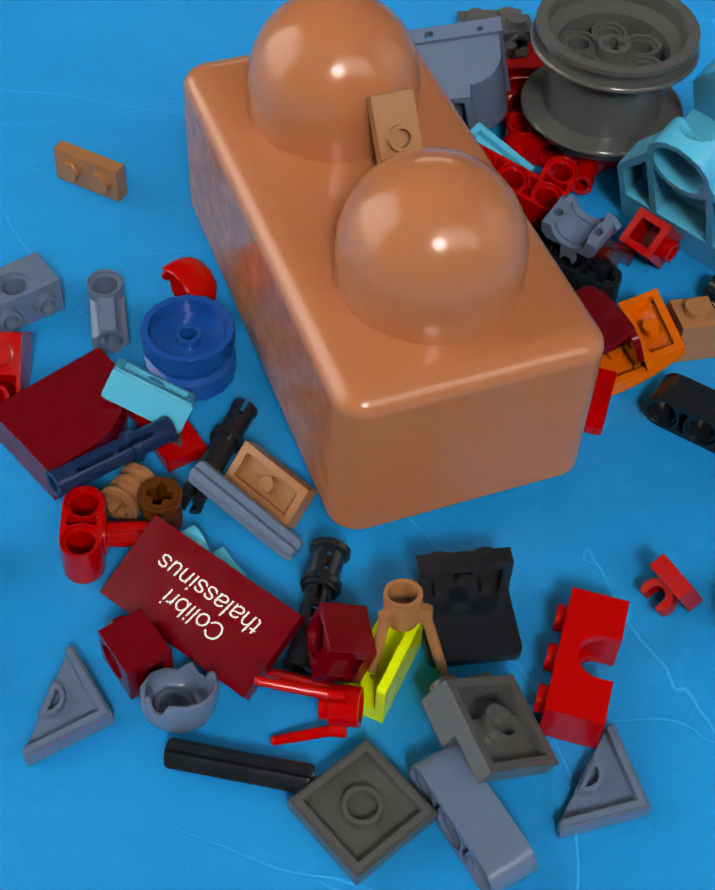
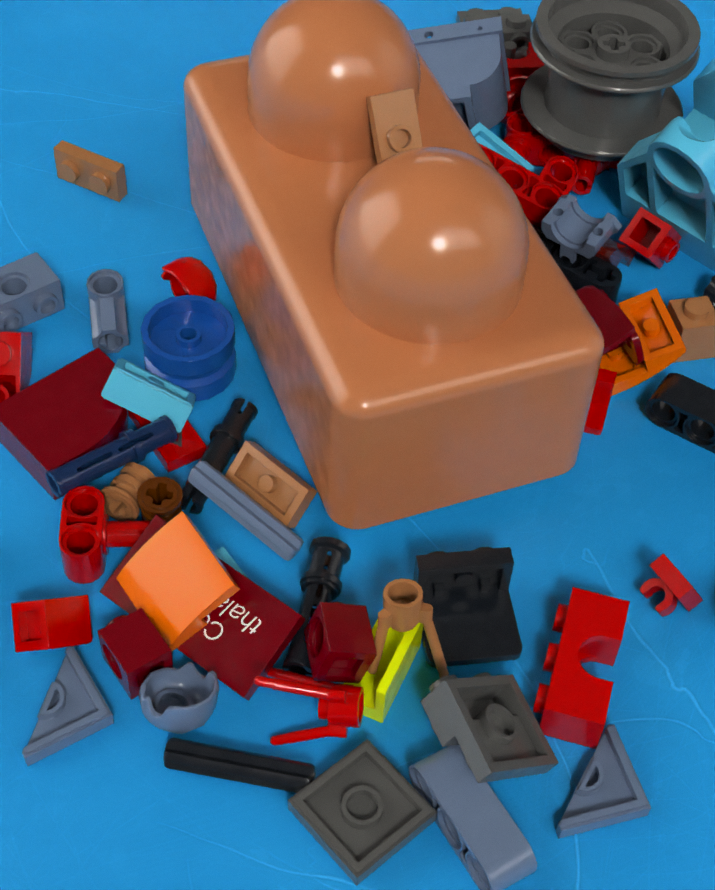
none -> red panel [11,595,92,652]
none -> orange slope [116,511,240,652]

